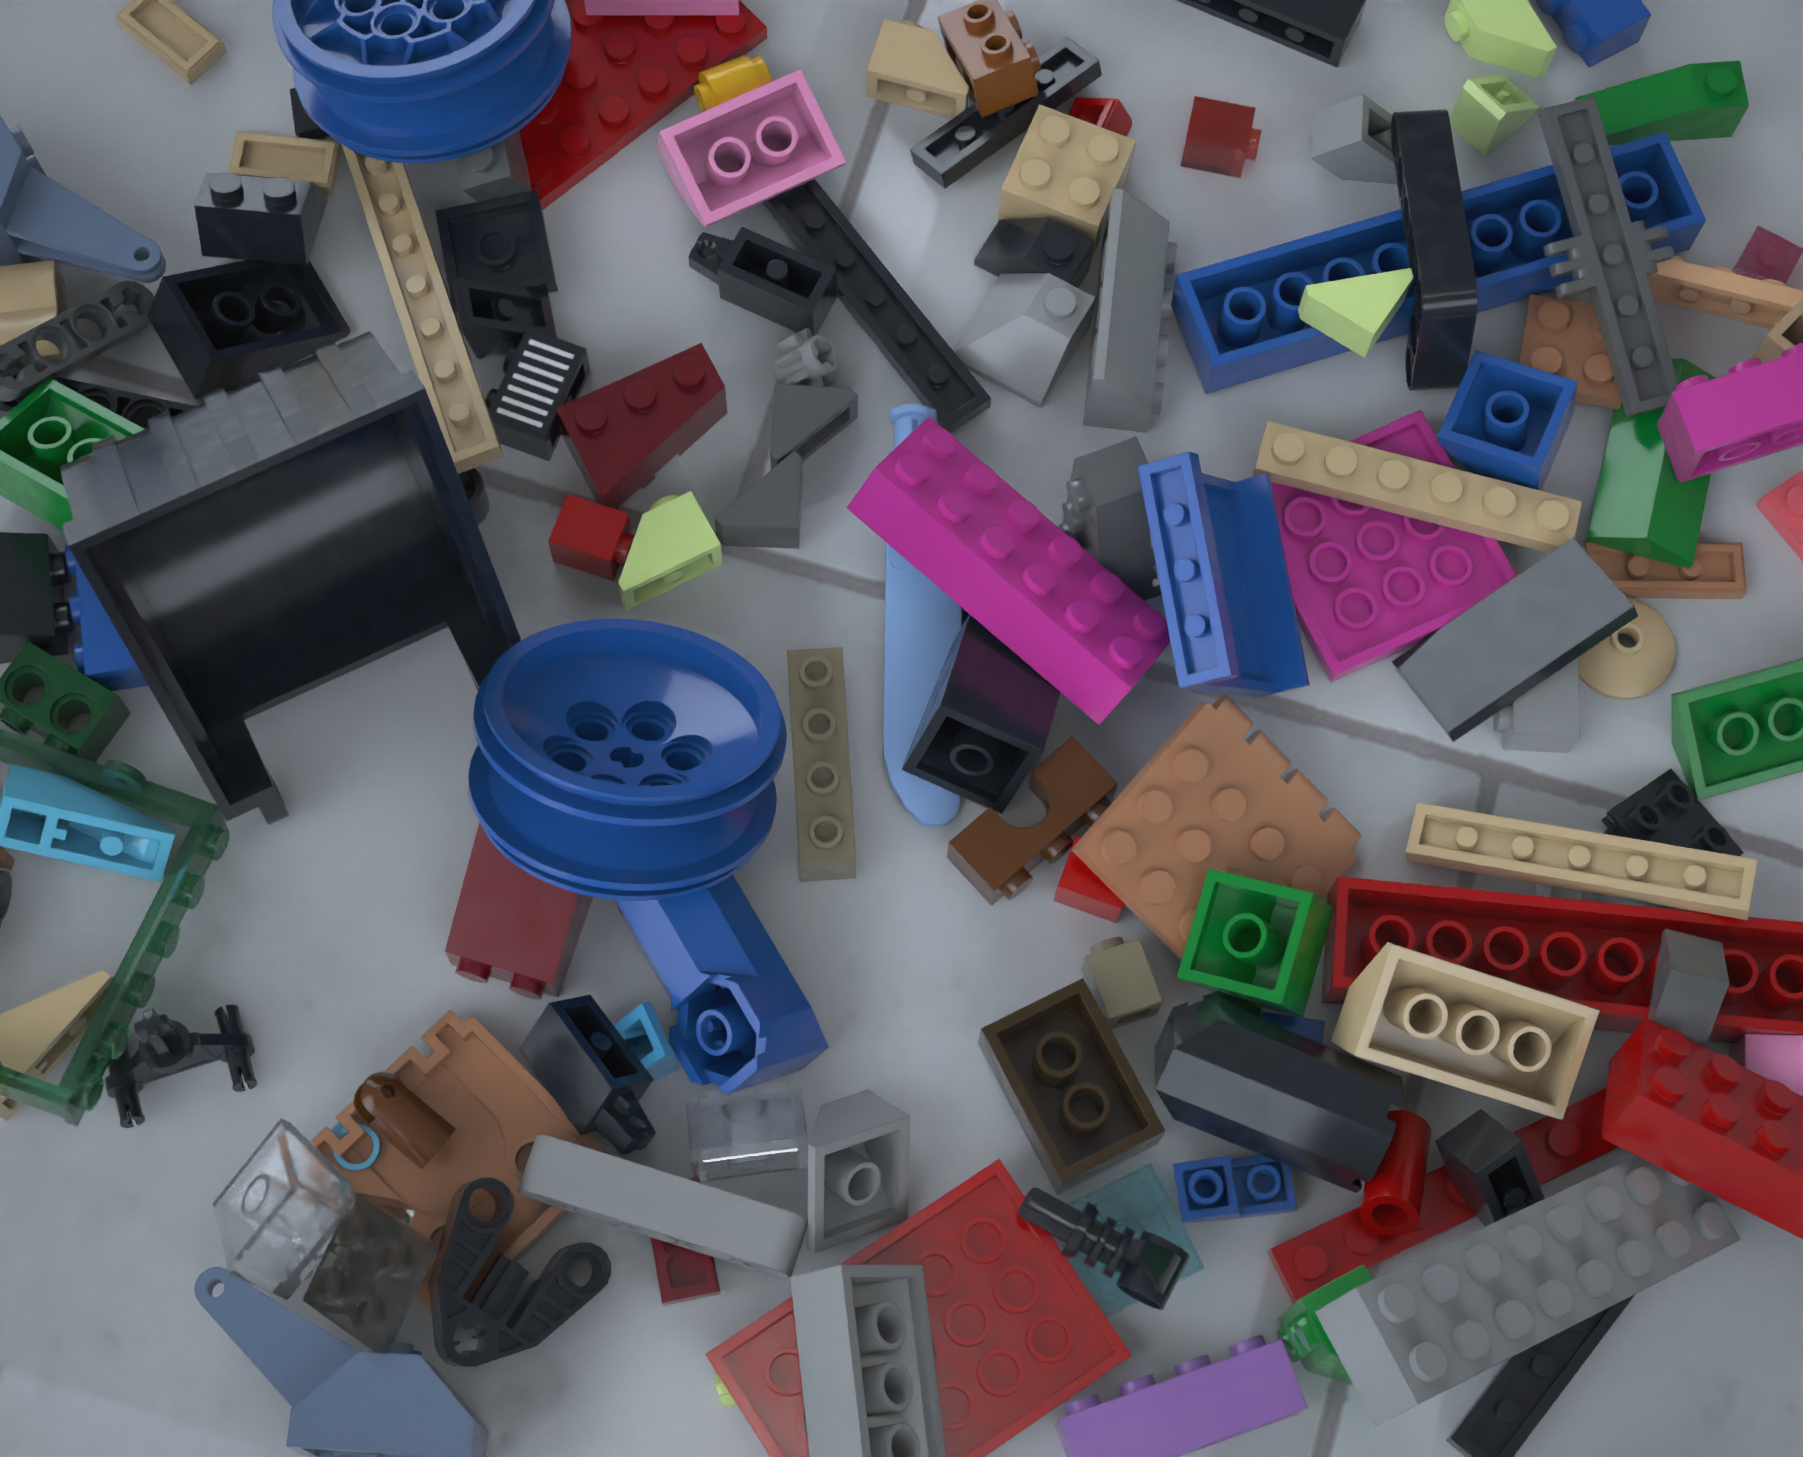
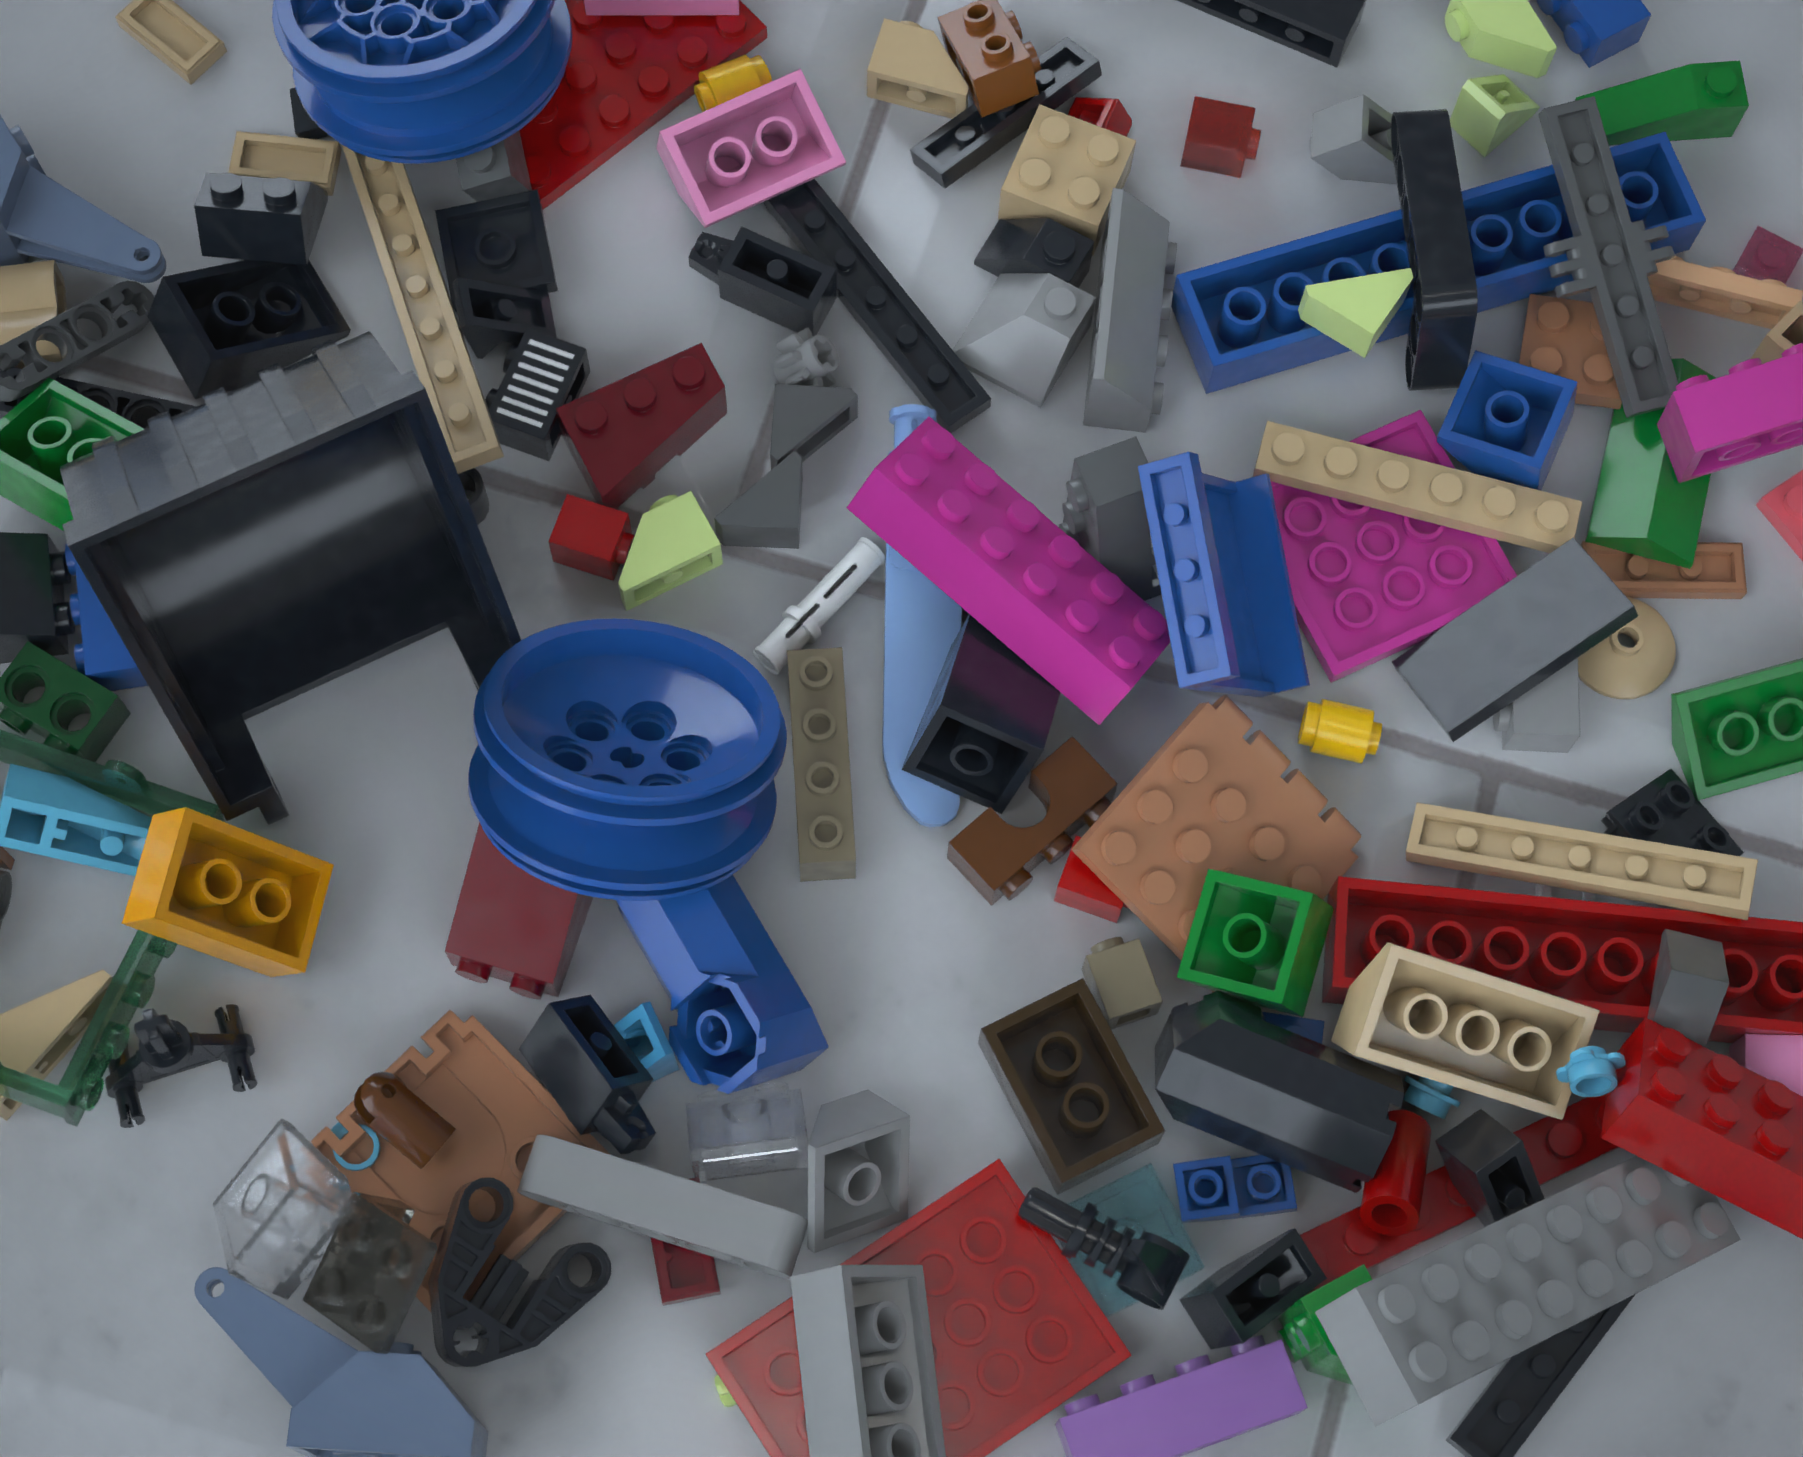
none -> light orange brick [121,807,334,977]
none -> white pin [753,537,886,675]
none -> black slope [1179,1228,1327,1350]
none -> yellow brick [1298,699,1382,764]
none -> medium azure plate [1403,1075,1461,1119]
none -> medium azure plate [1556,1046,1626,1097]

